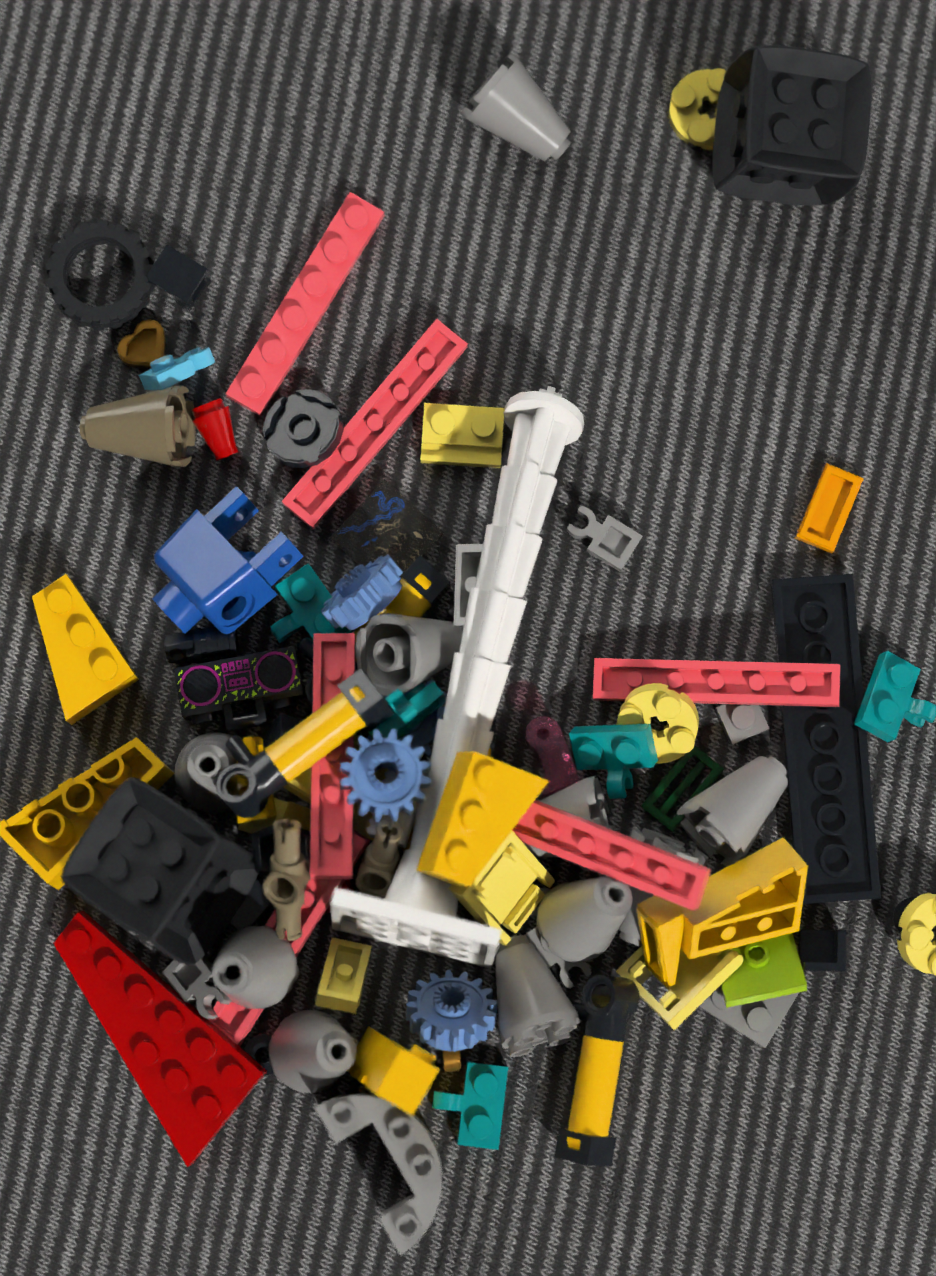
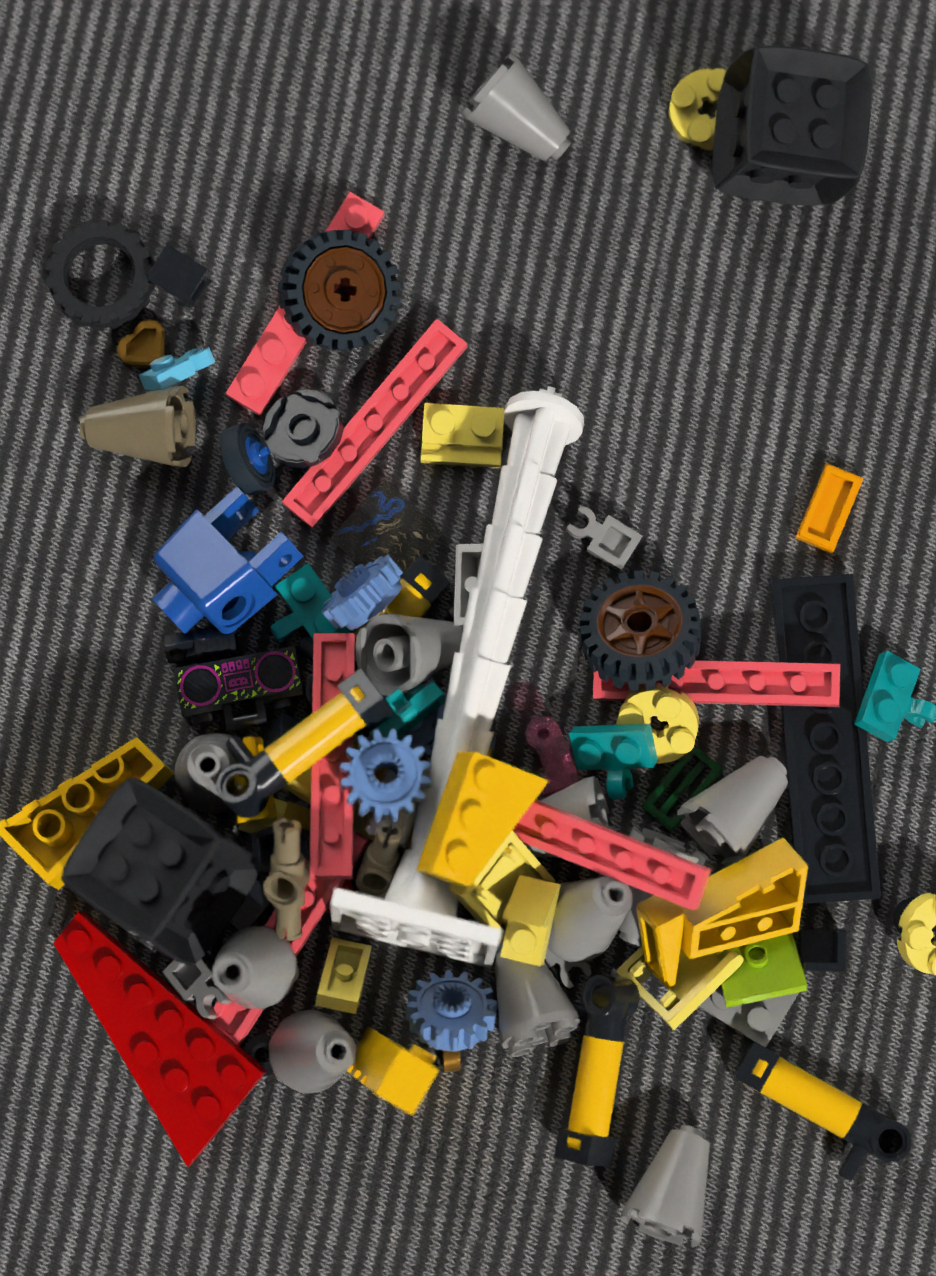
yellow wedge [32,574,139,725] -> none
red cone [192,398,239,461] -> none
light grey cylinder [314,1093,443,1256] -> none
teal plate [432,1062,508,1150] -> none
light grey plate [715,704,770,746] -> none
none -> black wheel [220,422,275,496]
none -> wheel [278,230,401,351]
none -> light yellow slope [500,875,561,967]
none -> wheel [580,571,701,691]
none -> light grey cone [620,1125,710,1247]
none -> piece [731,1041,912,1181]

